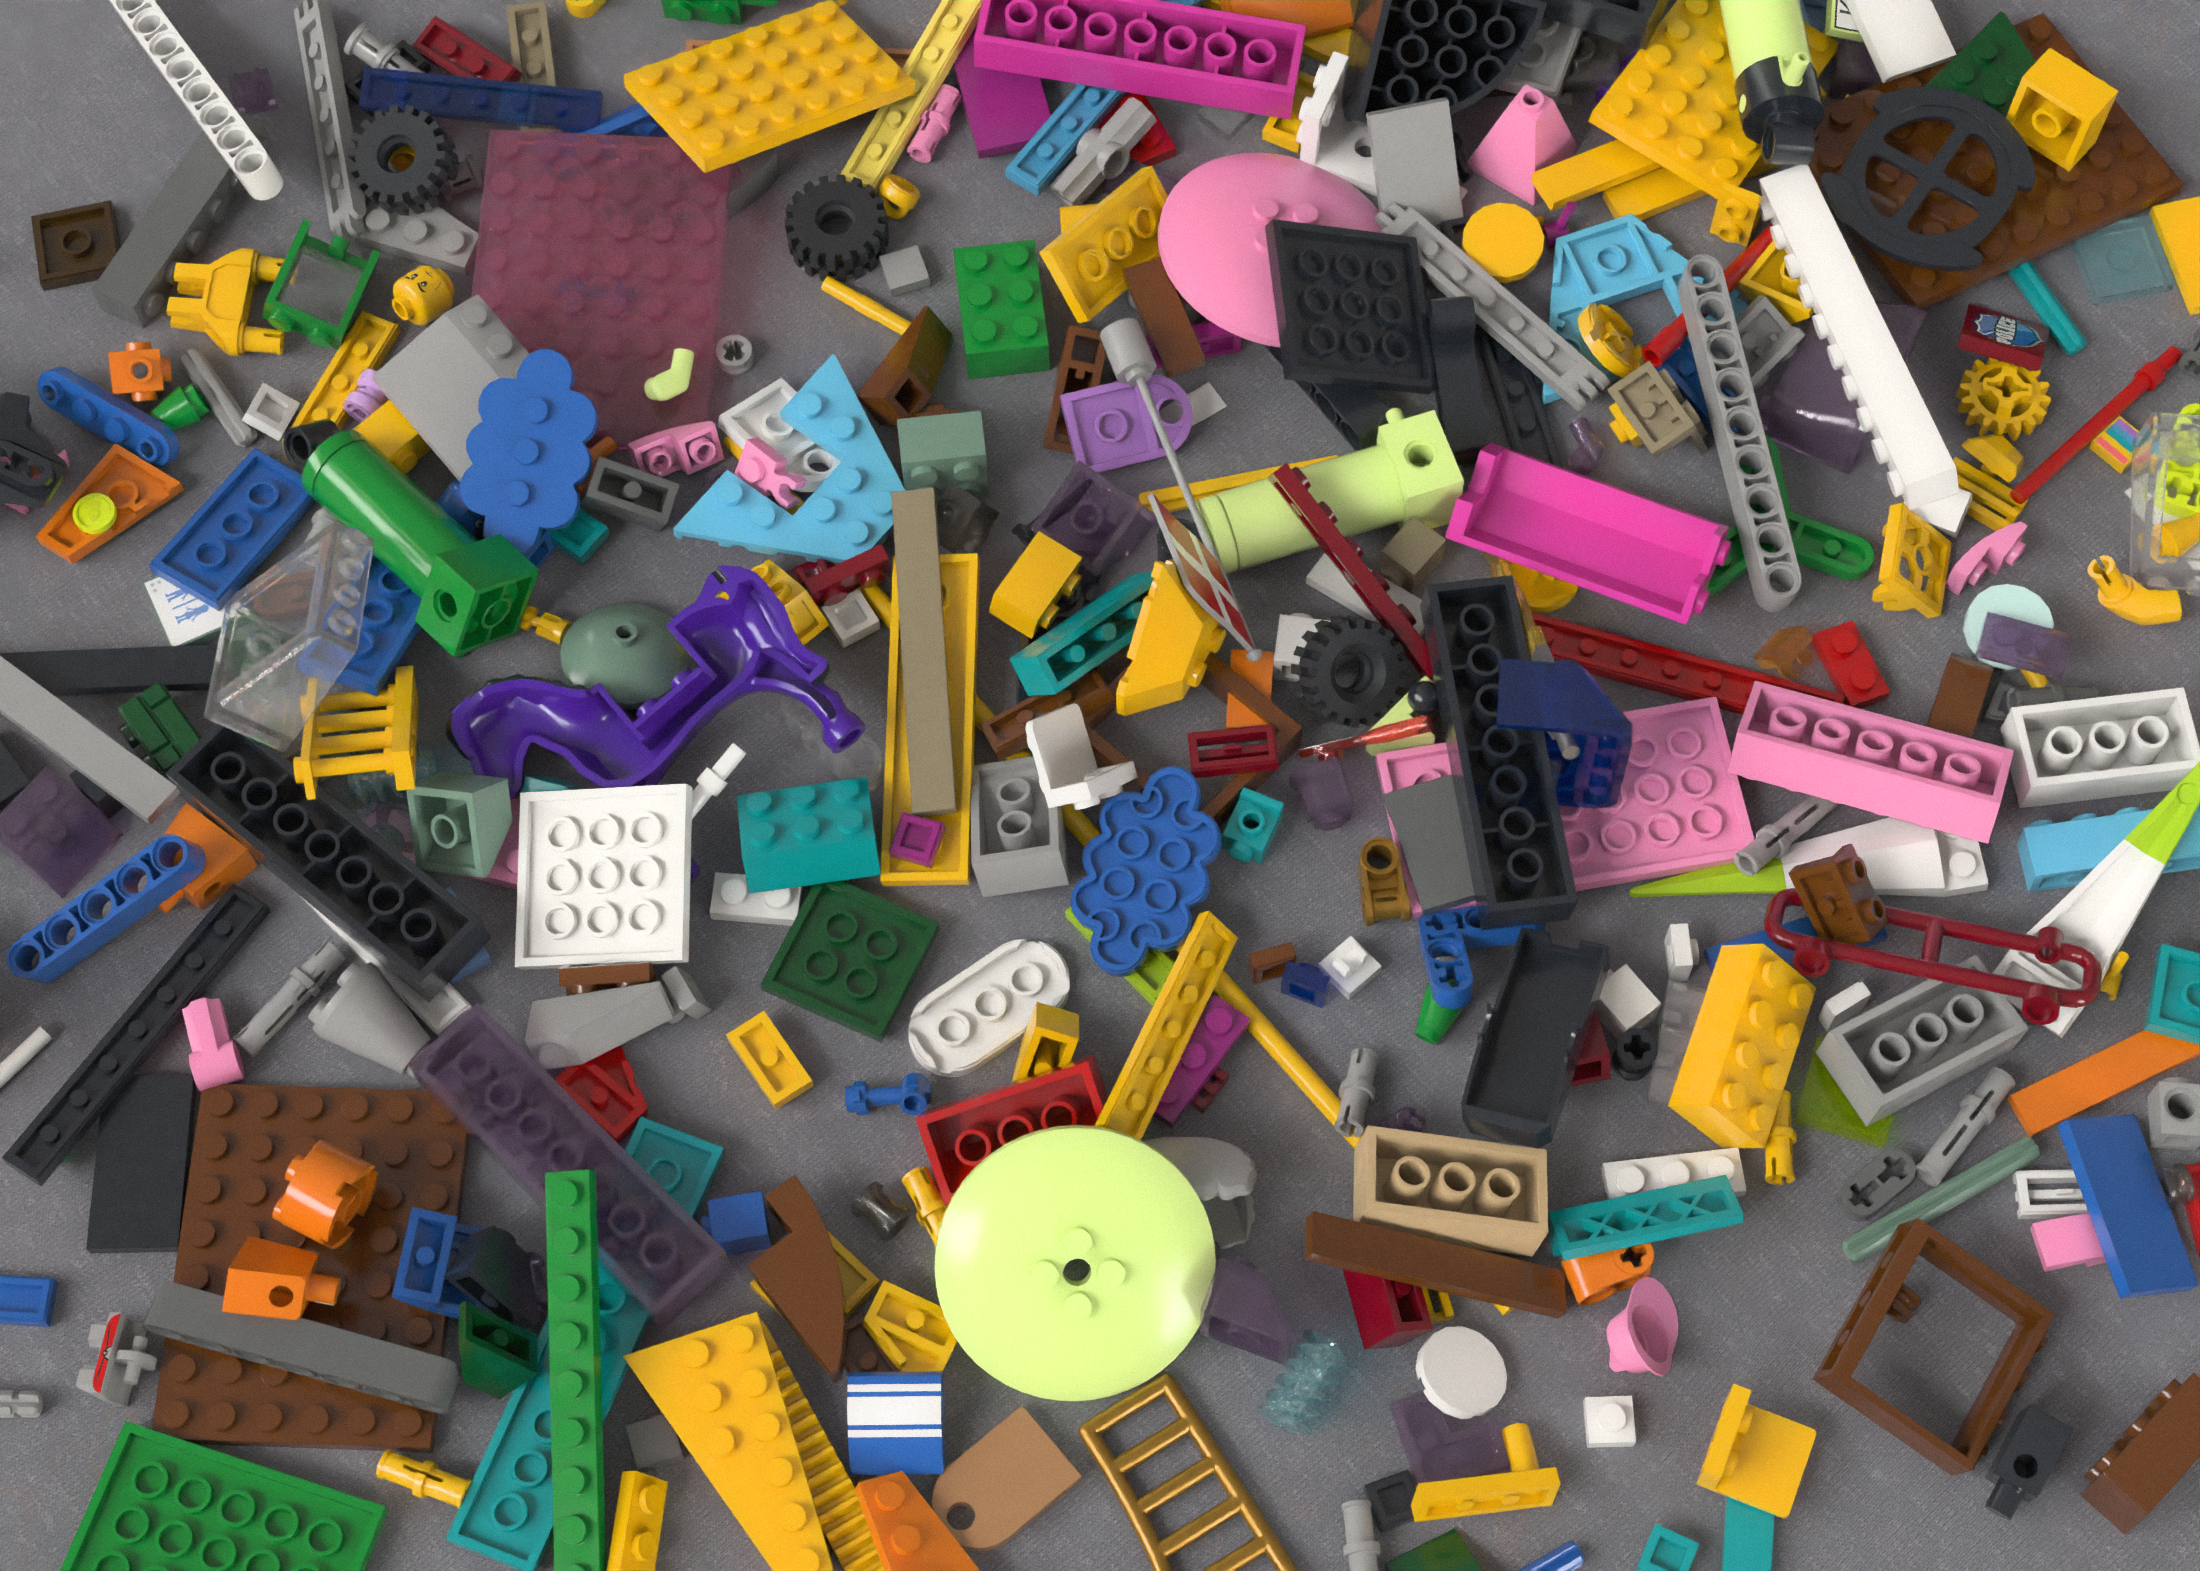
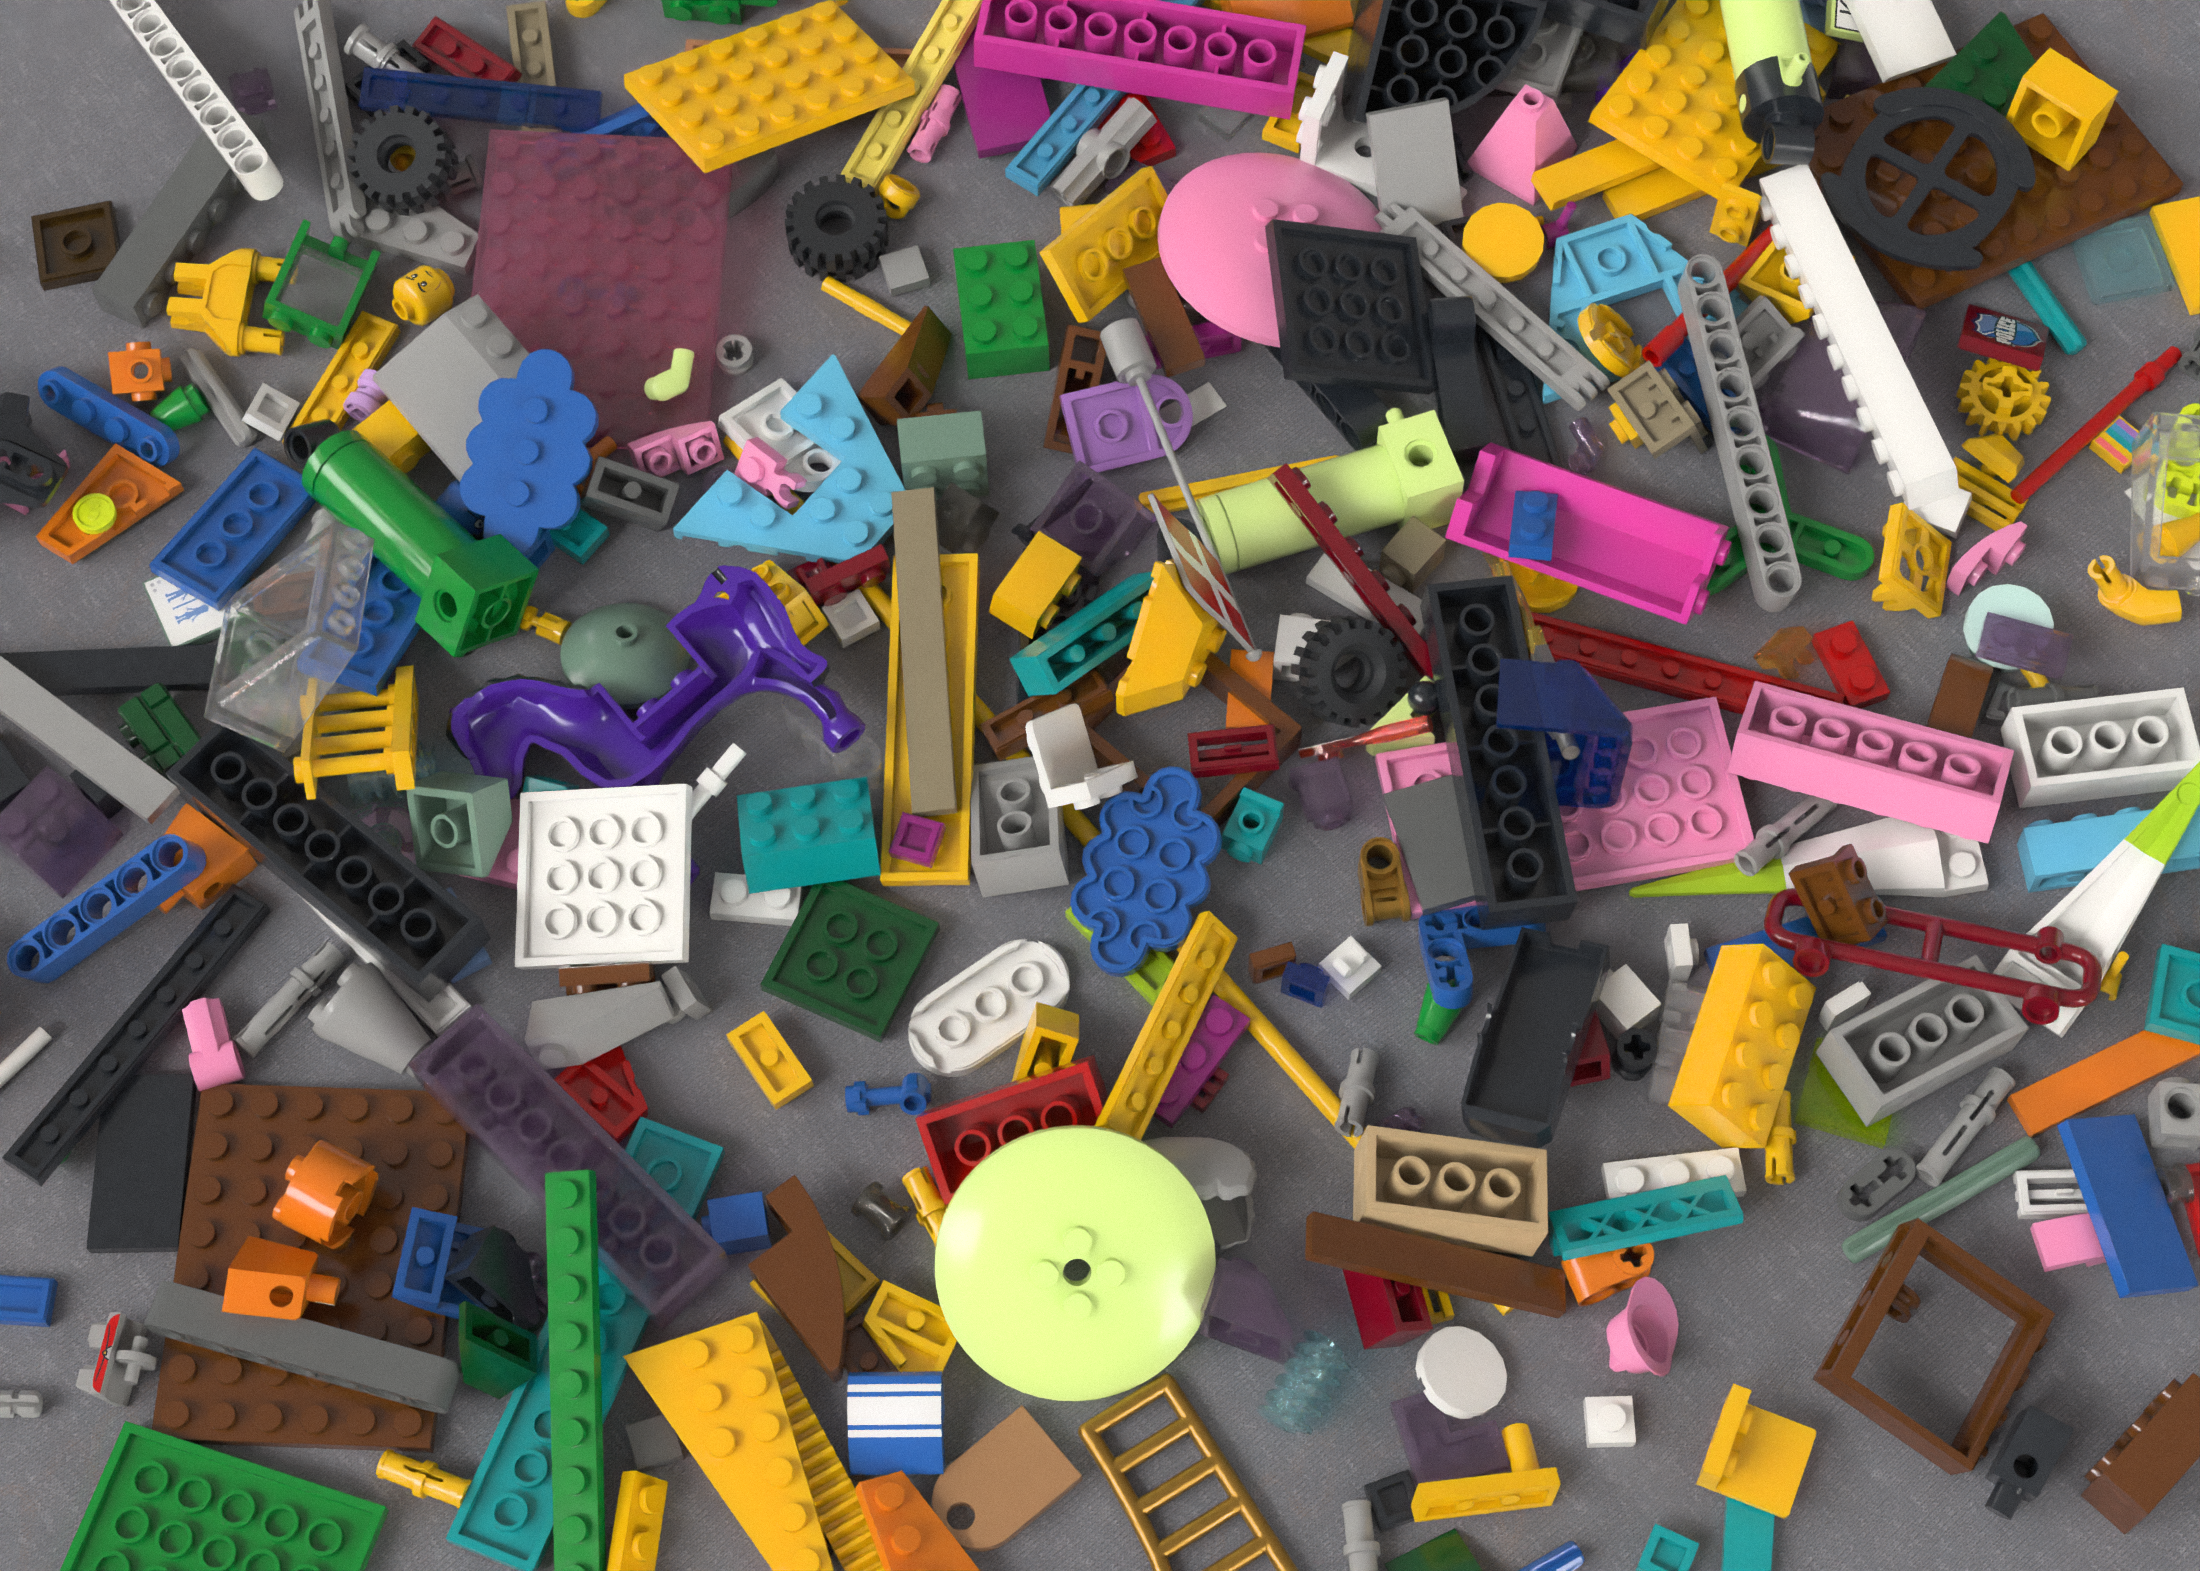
none -> blue plate [1508,490,1558,561]

